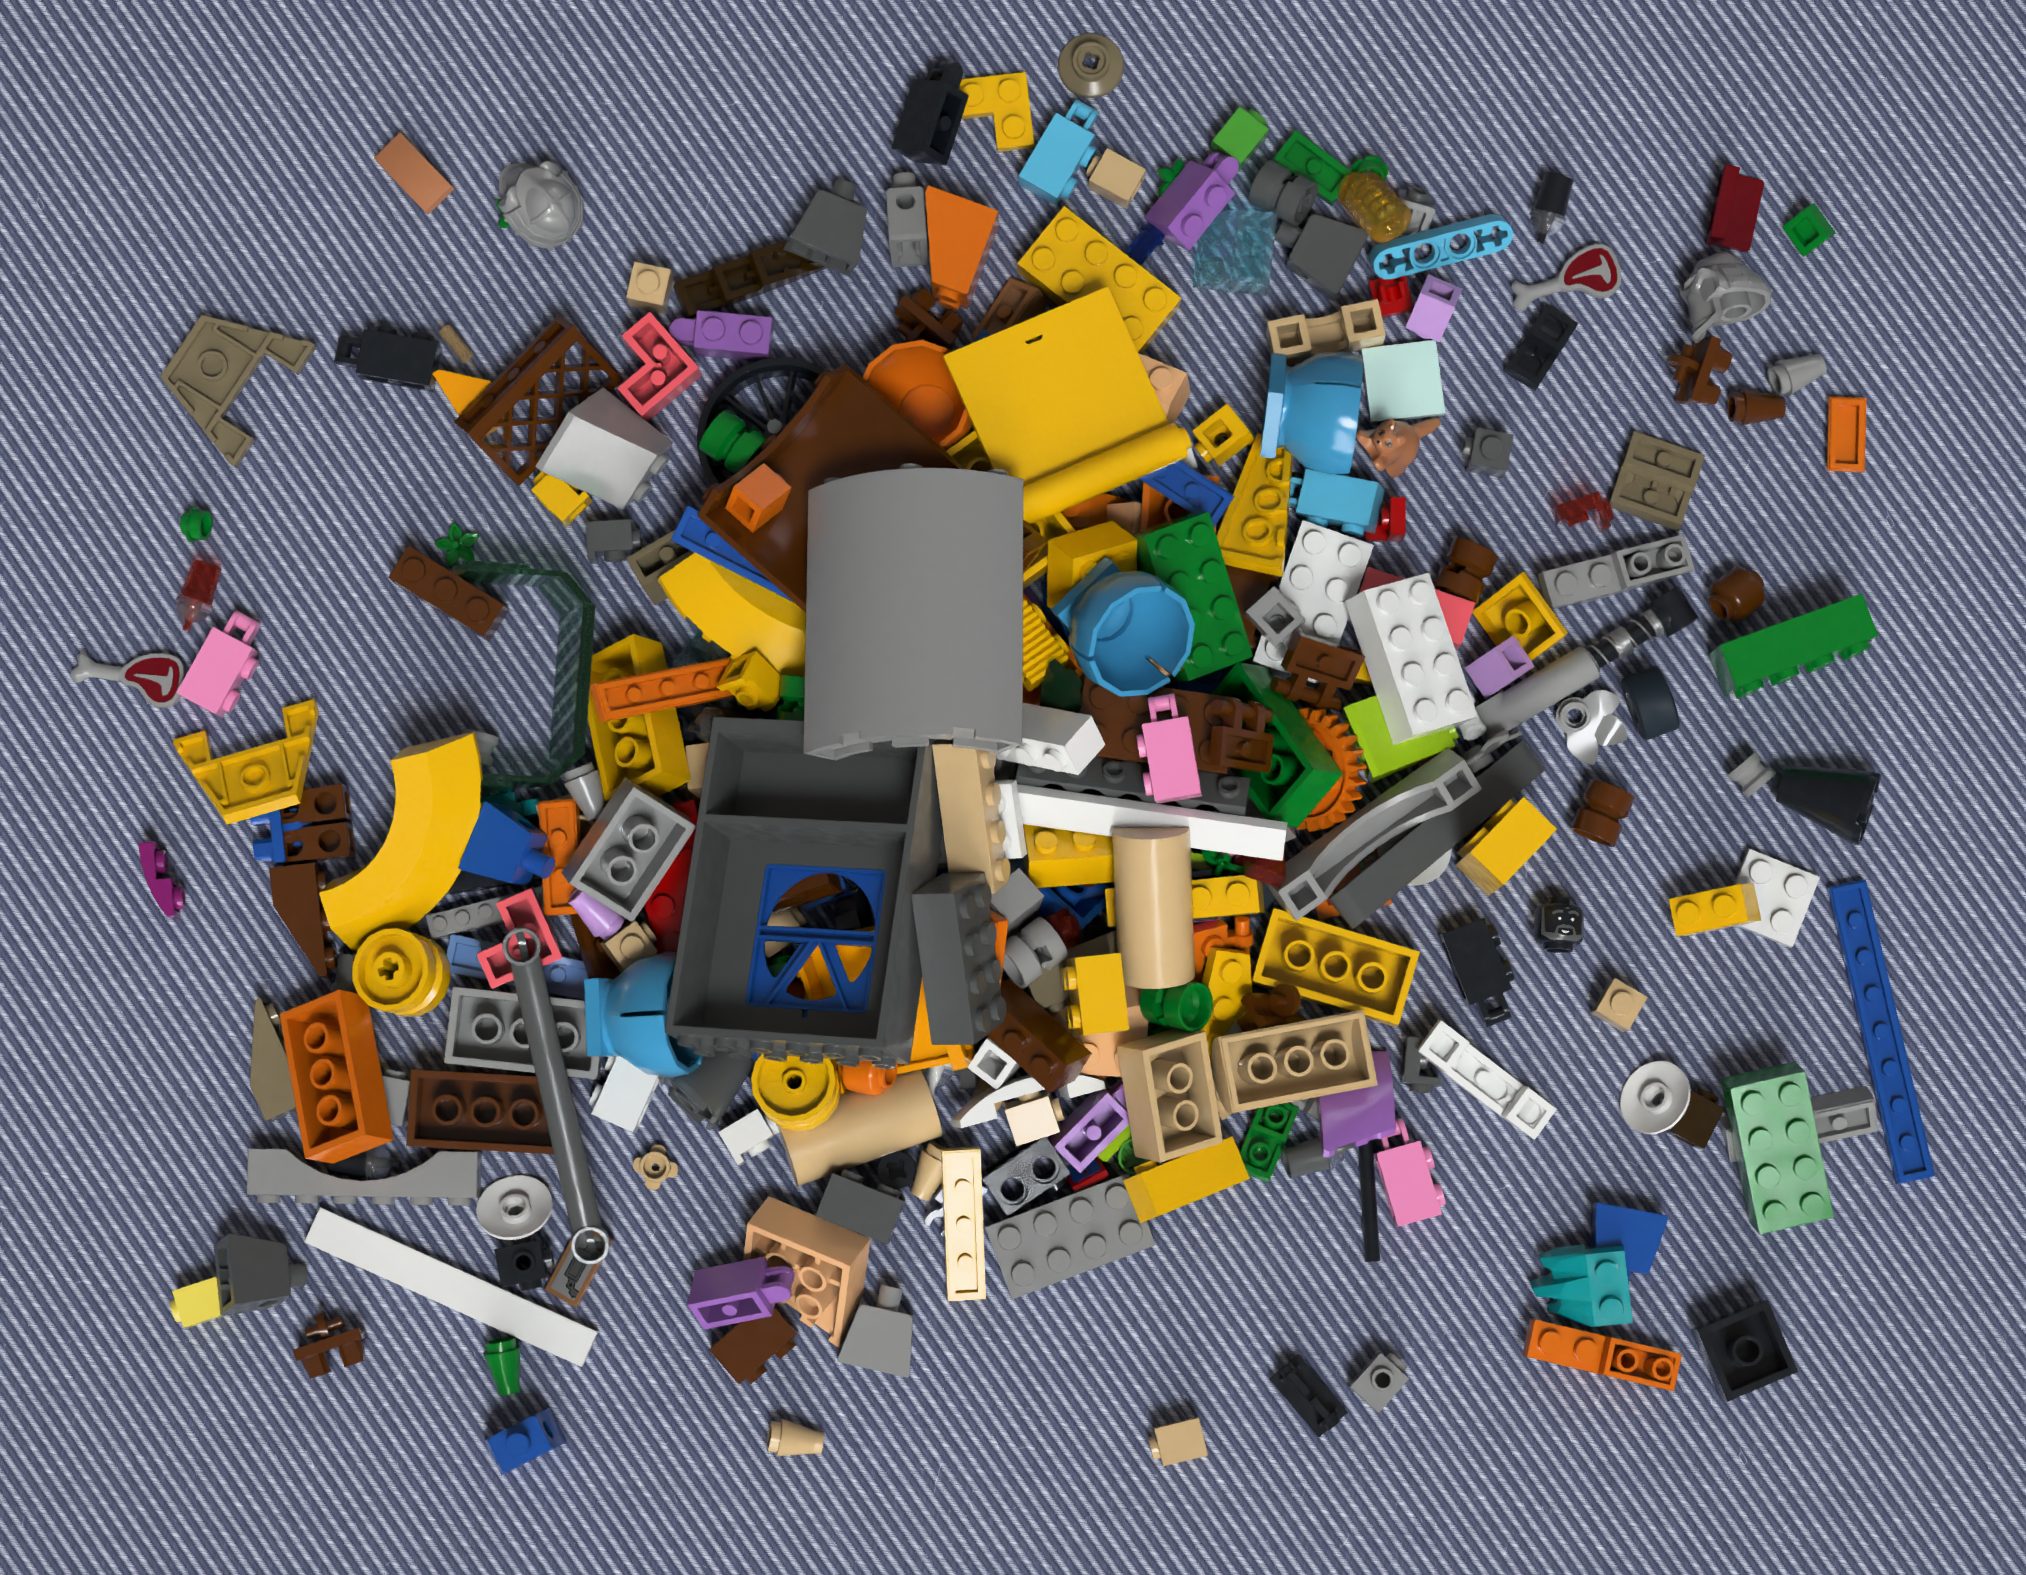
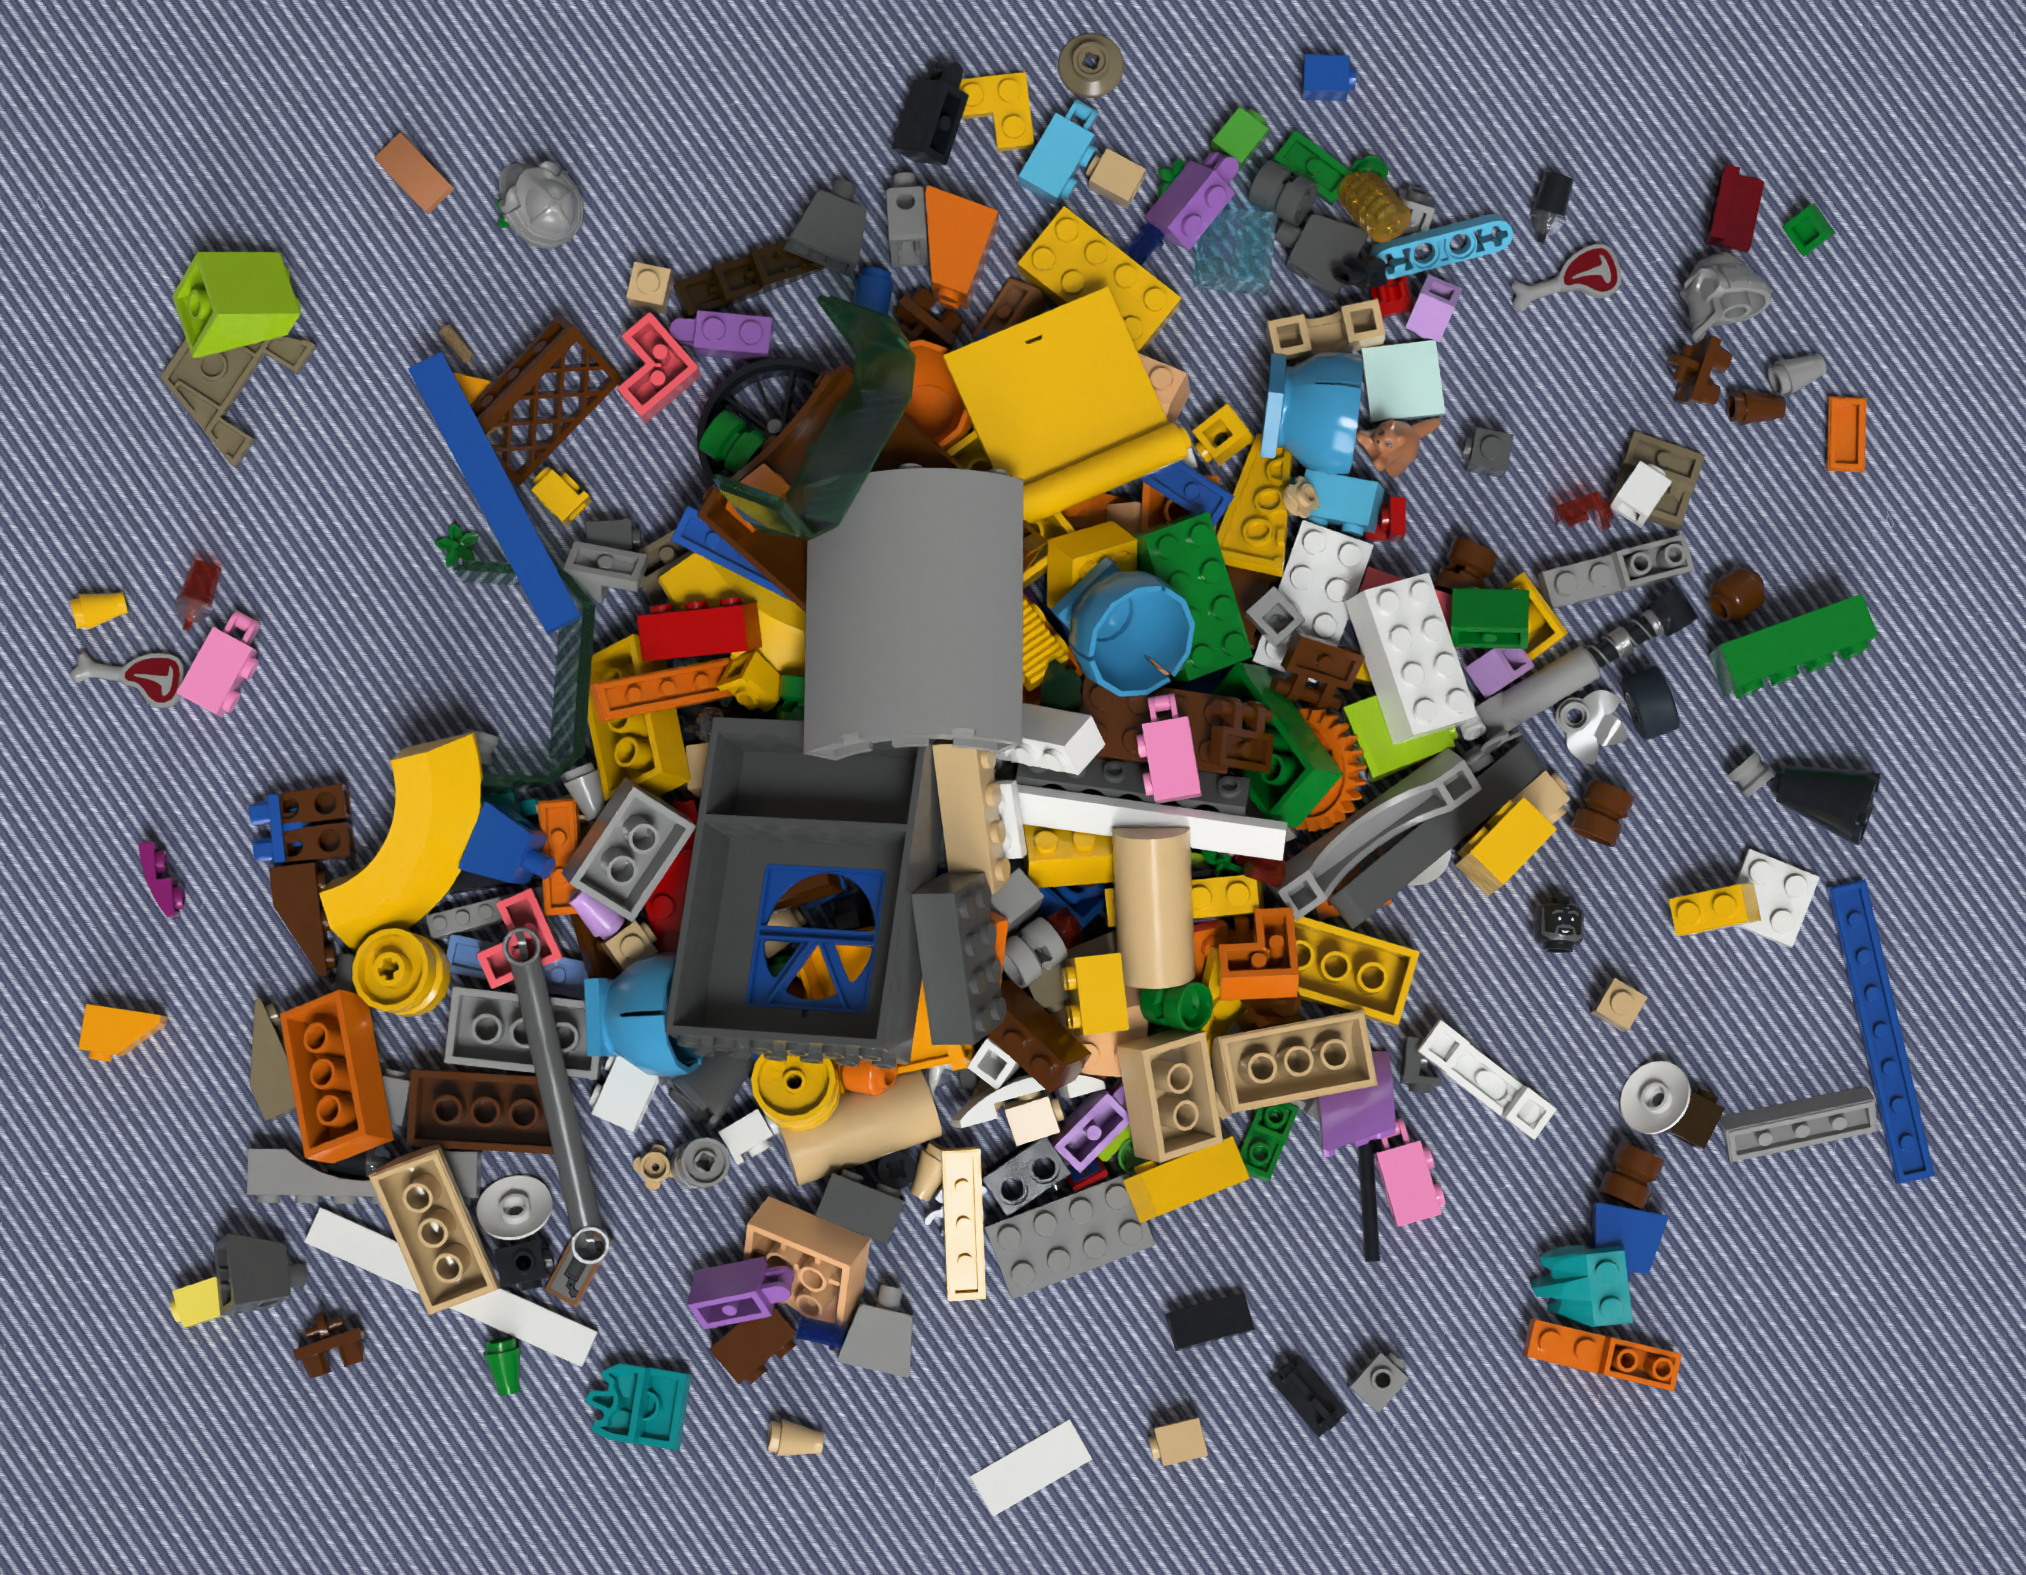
yellow wing [173,699,319,825] -> none
green plate [180,506,212,543] -> none
black brick [334,326,442,392] -> none
reddish brown brick [388,545,509,642] -> none
blue torso [484,1408,566,1476] -> none
light grey slope [535,387,673,509] -> none
dark grey piece [1281,1134,1354,1179] -> none
black brick [1439,918,1515,1028] -> none
black slope [1504,304,1579,391] -> none
black brick [1691,1300,1798,1402] -> none
brick [1721,1061,1834,1235] -> none
none -> yellow cone [70,591,128,630]
none -> light orange slope [78,1004,168,1062]
none -> lime slope [172,252,301,358]
none -> tan brick [368,1145,500,1315]
none -> blue tile [408,351,581,635]
none -> light grey slope [564,541,648,604]
none -> teal plate [584,1363,692,1450]
none -> red brick [637,596,762,661]
none -> light grey wheel [670,1137,730,1189]
none -> clear green piece [713,295,916,540]
none -> clear blue pin [796,1315,847,1351]
none -> blue brick [851,267,894,325]
none -> white sticker [970,1419,1092,1516]
none -> black slope [1165,1293,1255,1351]
none -> orange brick [1217,907,1299,1001]
none -> tan plate [1283,476,1320,518]
none -> blue brick [1301,54,1356,101]
none -> black piece [1333,255,1387,289]
none -> green brick [1451,587,1529,649]
none -> tan brick [1511,771,1570,824]
none -> reddish brown wheel [1598,1142,1665,1211]
none -> white brick [1610,461,1672,528]

